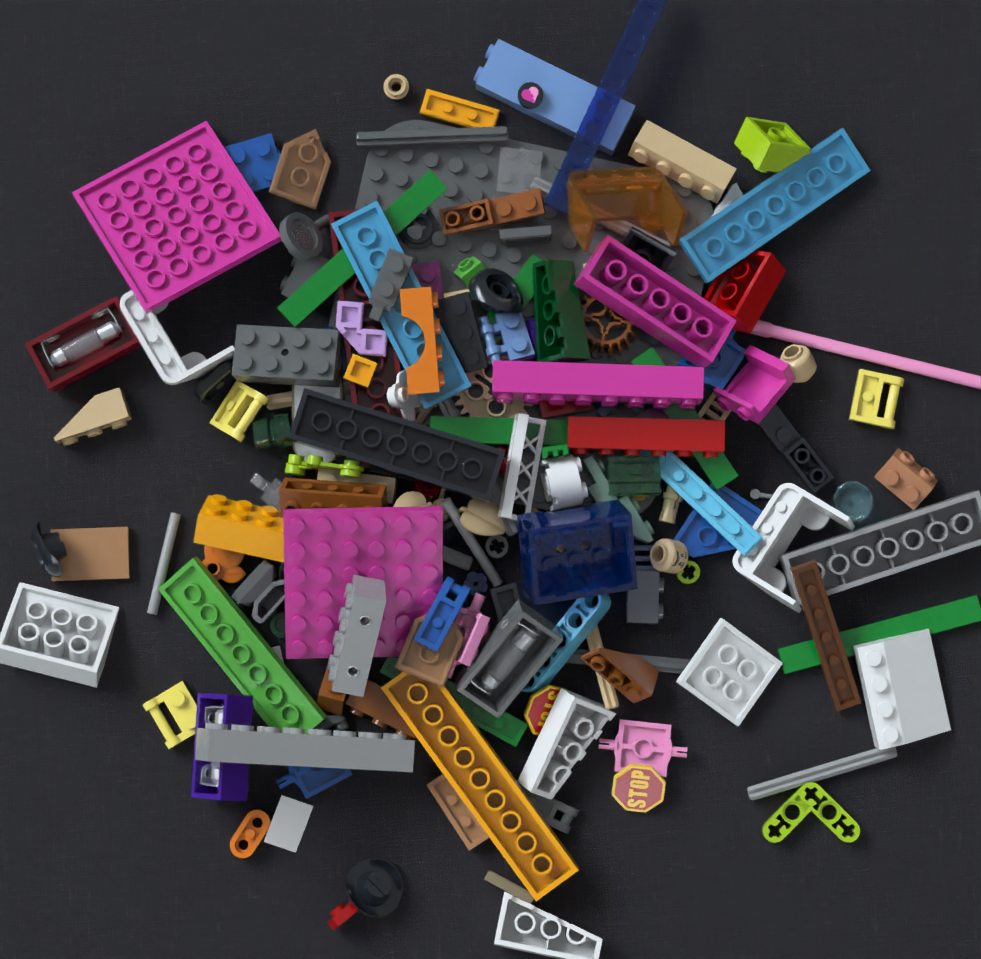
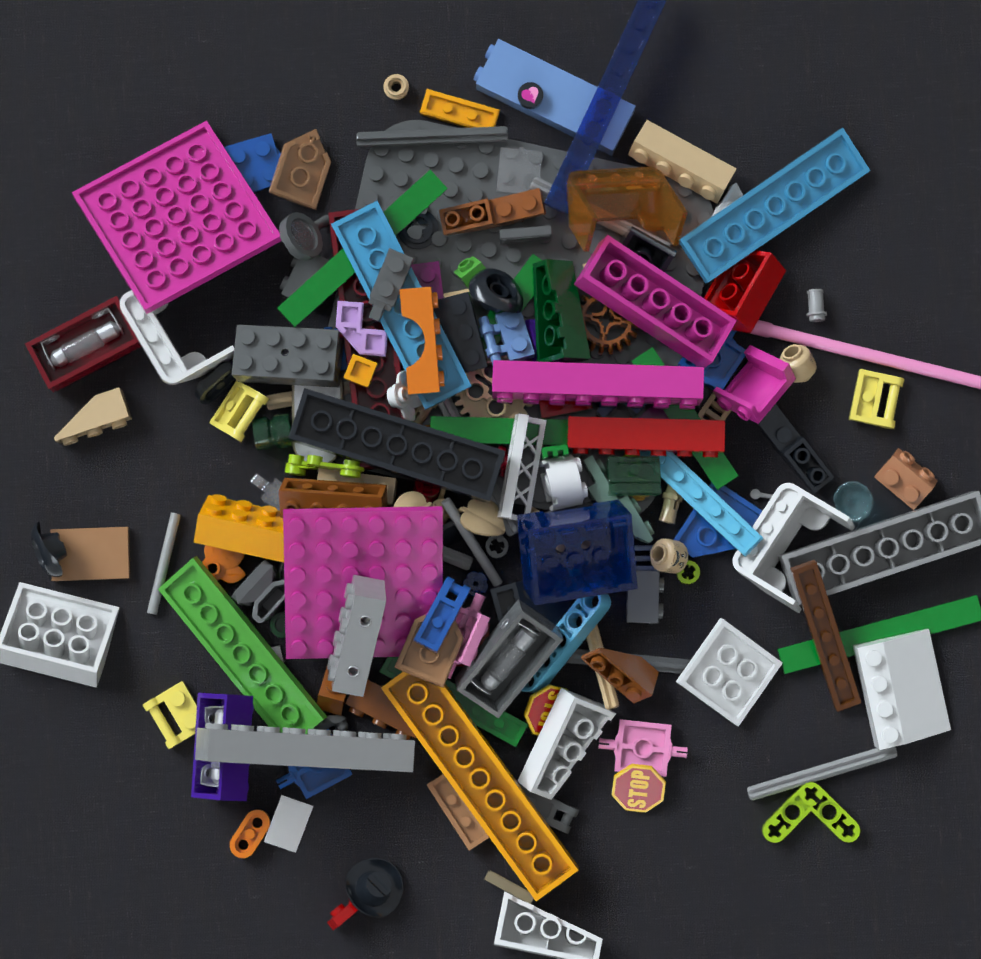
lime slope [734,117,811,173] -> none
none -> light grey pin [807,289,827,322]

